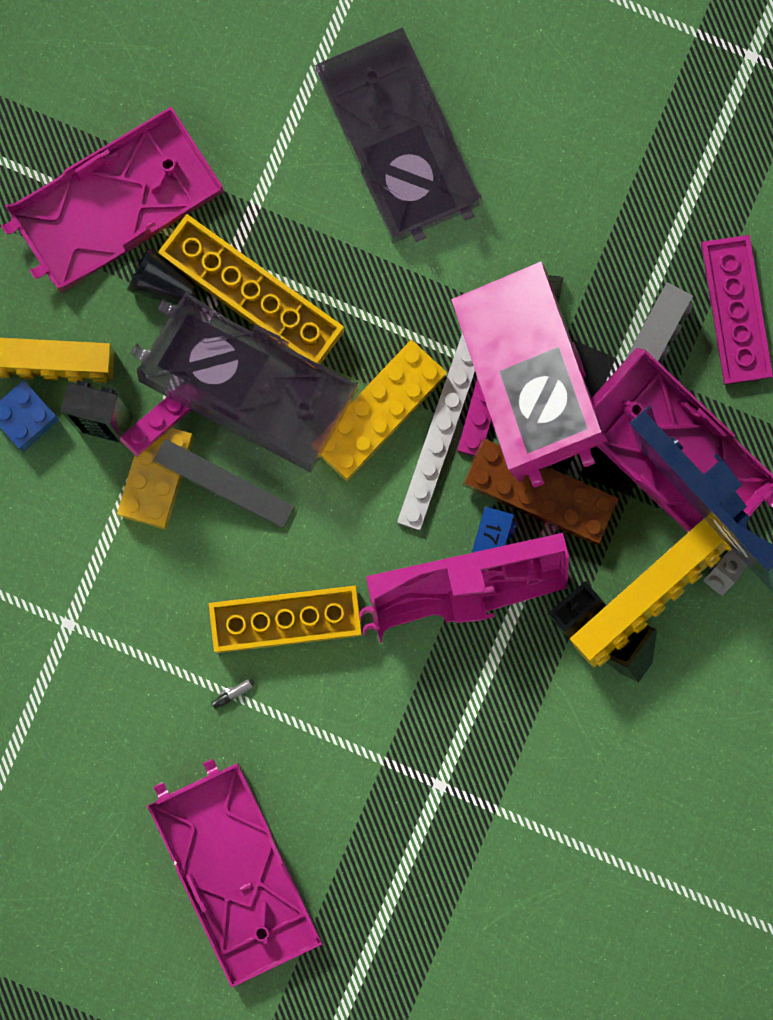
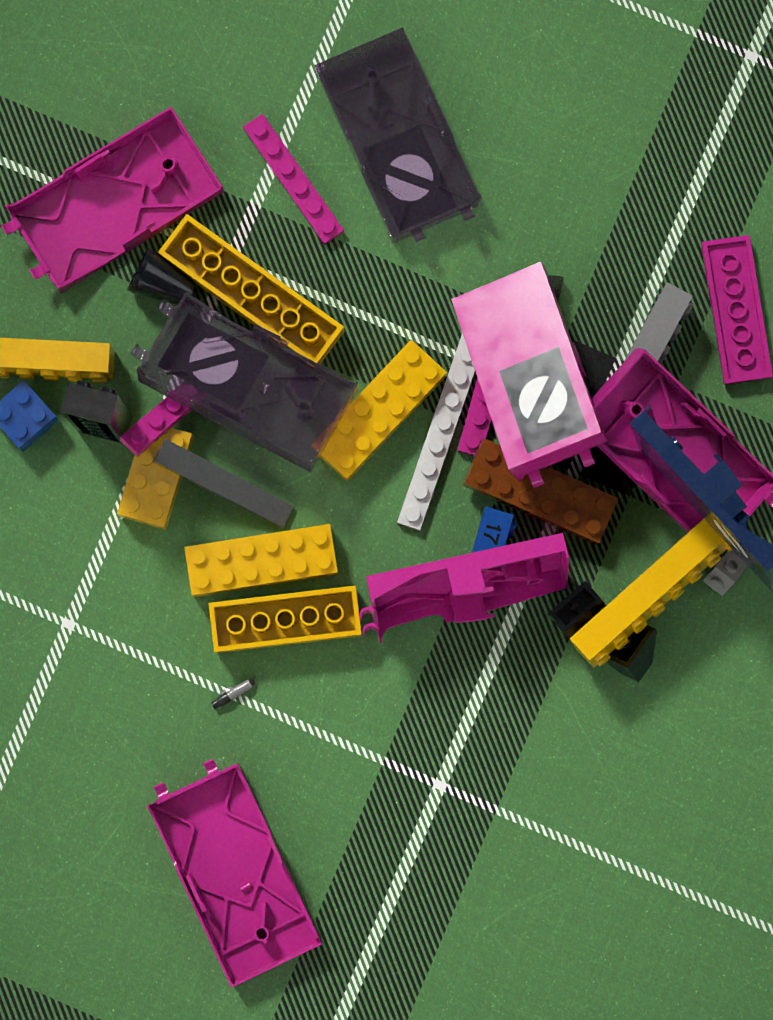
none -> yellow brick [184,524,338,597]
none -> dark pink plate [243,113,344,245]

